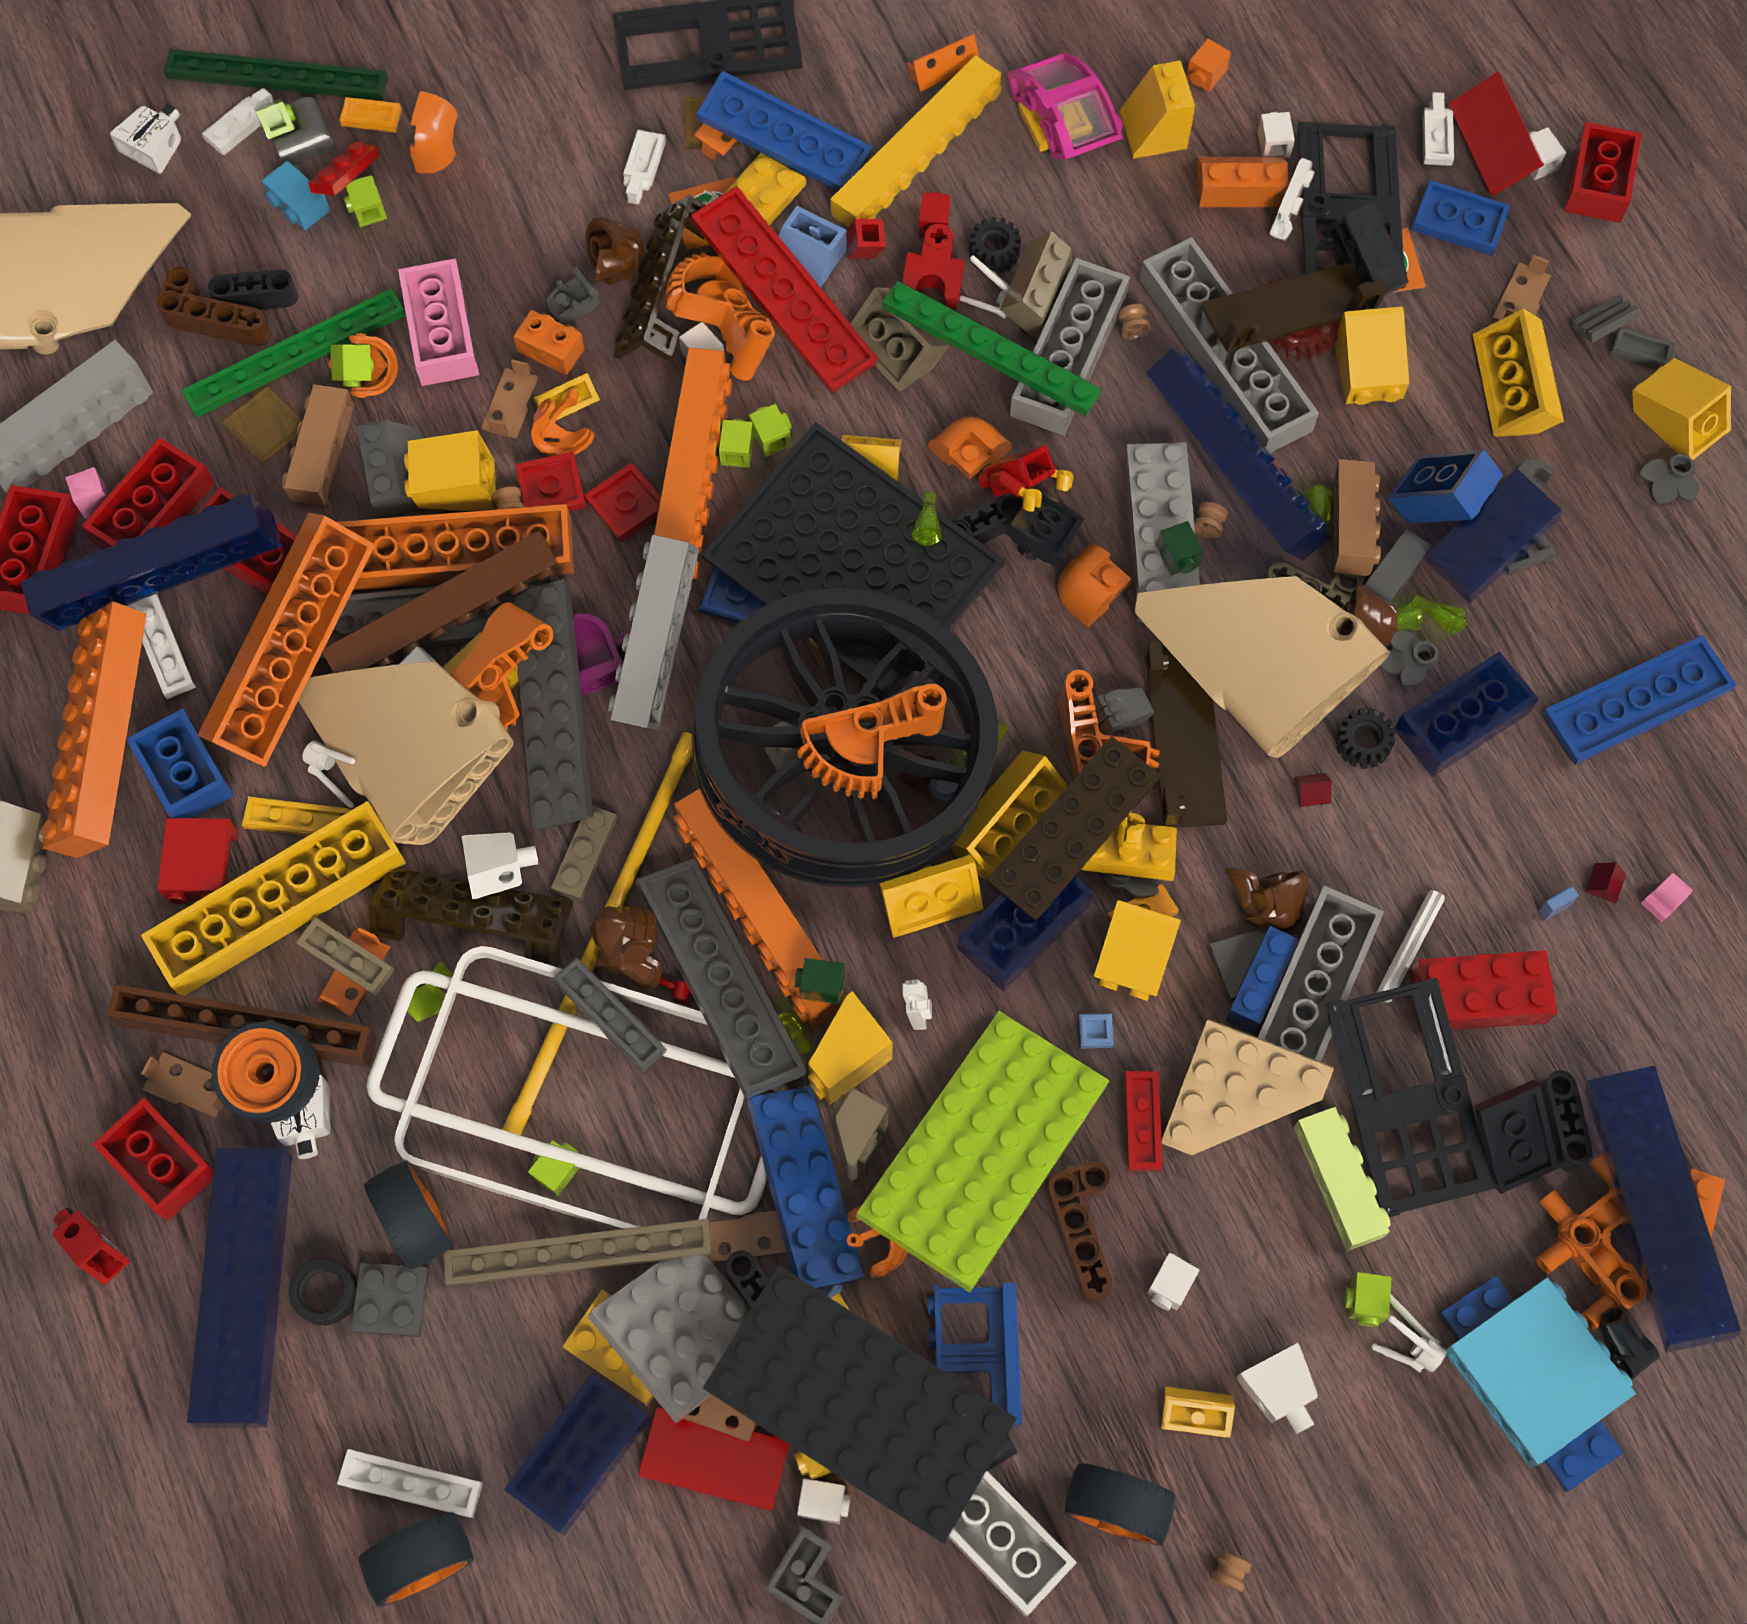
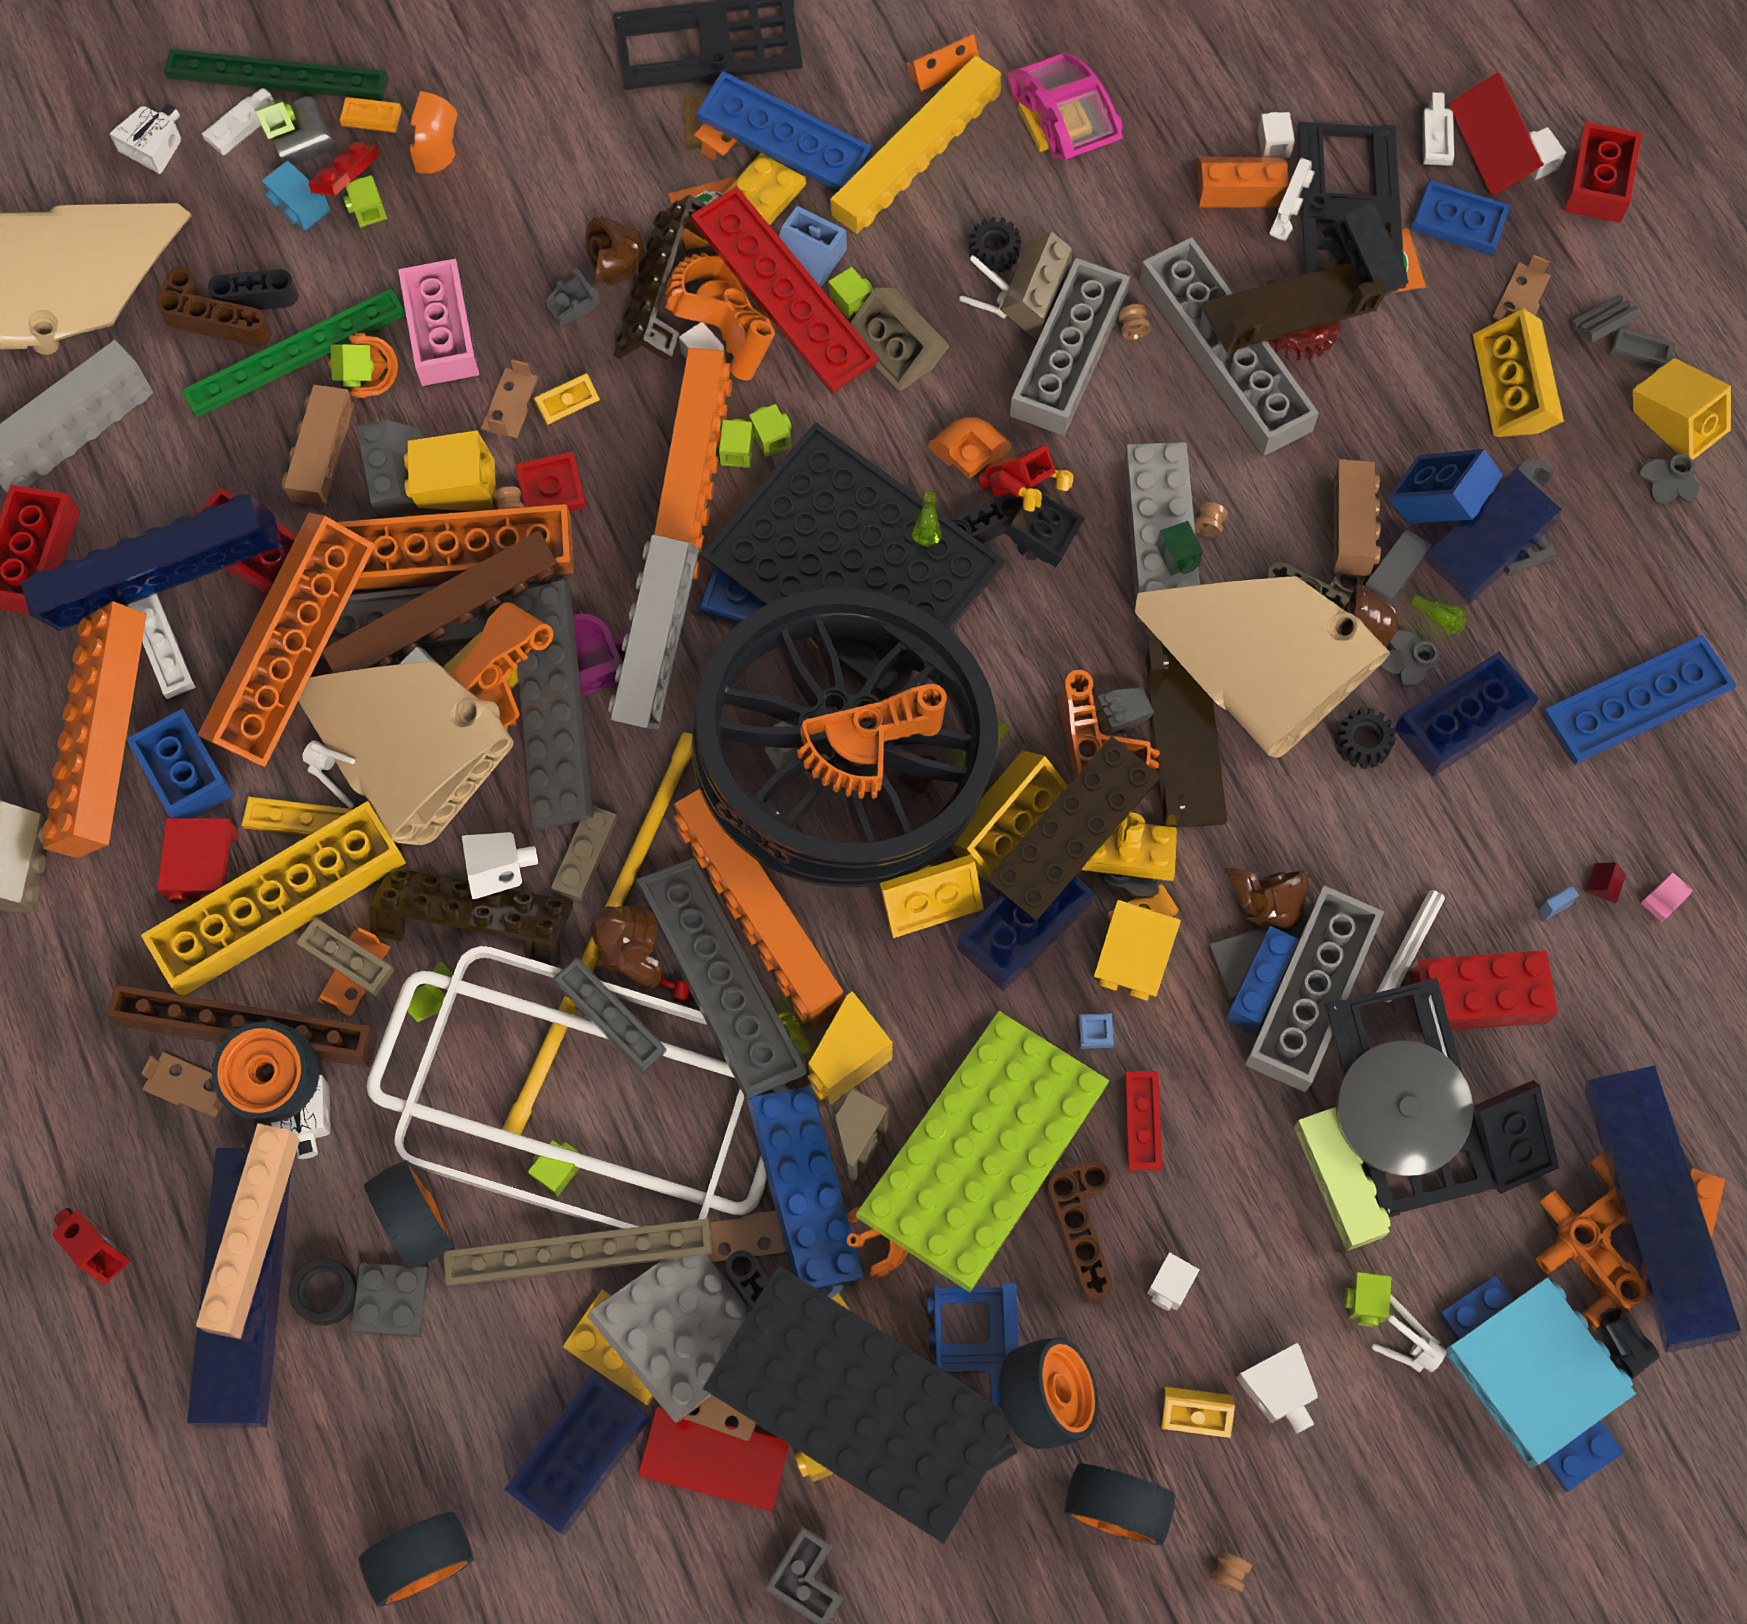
bright pink brick [65,467,109,519] -> none
red brick [82,437,215,572] -> none
red brick [92,1098,219,1221] -> none
clear yellow tile [222,386,302,463] -> none
white plate [337,1449,483,1518] -> none
orange brick [513,310,585,376] -> none
orange helmet [531,389,595,456] -> none
red plate [584,463,661,542] -> none
white hinge [623,130,666,205] -> none
dark green brick [795,958,845,1004] -> none
white brick [797,1479,851,1524] -> none
yellow panel [841,435,901,481] -> none
red brick [846,219,886,259] -> none
green plate [882,281,1102,417] -> none
red piece [902,224,965,311] -> none
white hinge [903,979,932,1030] -> none
red brick [919,192,951,238] -> none
medium blue plate [930,779,959,802] -> none
white brick [948,1471,1077,1617] -> none
orange brick [1057,544,1132,628] -> none
yellow slope [1119,60,1195,159] -> none
clear blue brick [1146,349,1331,561] -> none
tan plate [1161,1019,1334,1155] -> none
orange brick [1186,39,1231,92] -> none
dark red slope [1294,773,1332,807] -> none
clear neon green cone [1303,485,1333,542] -> none
yellow slope [1334,307,1409,405] -> none
clear neon green cone [1395,601,1424,630] -> none
black beam [1540,1070,1593,1171] -> none
none -> light nougat brick [196,1124,300,1339]
none -> lime brick [828,267,873,321]
none -> black wheel [999,1337,1099,1449]
none -> dark grey dish [1336,1041,1473,1176]

